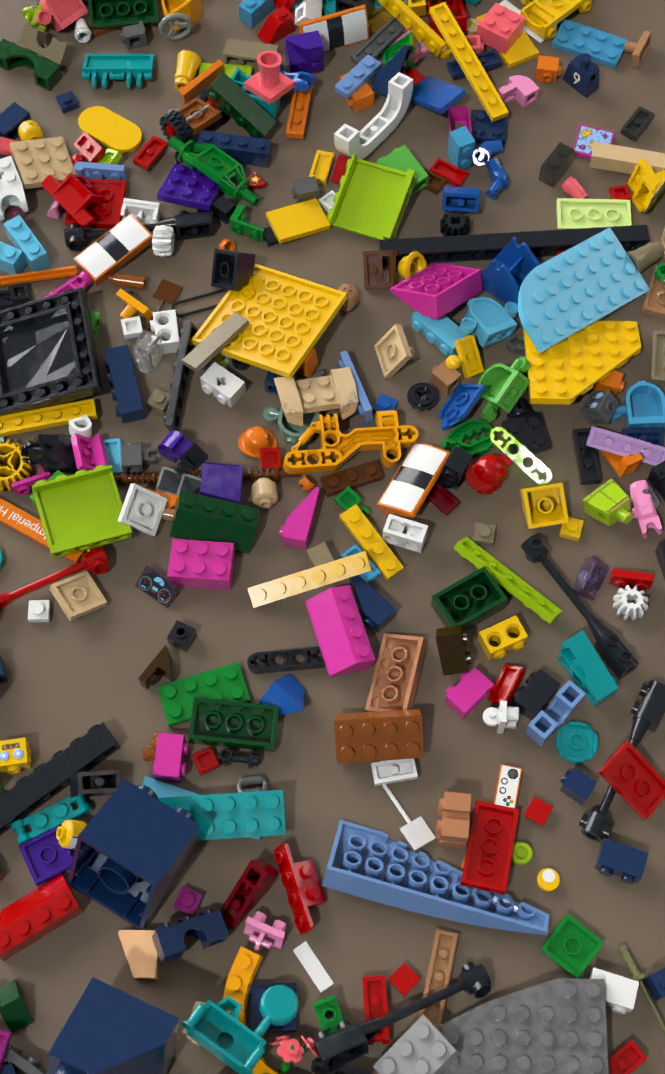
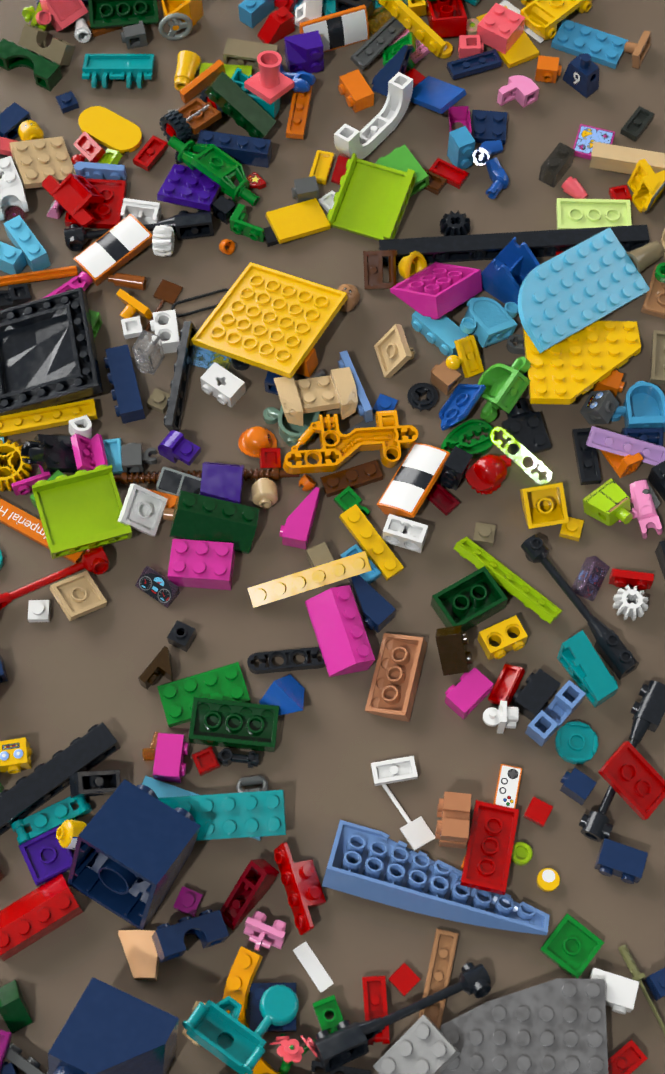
black plate [174,442,209,476] -> none
tile [182,312,250,373] -> none
black slope [211,249,256,291] -> none
medium blue plate [334,55,382,99] -> none
dark orange brick [334,709,424,763] -> none
yellow plate [429,2,509,122] -> none
blue brick [442,186,480,213] -> none

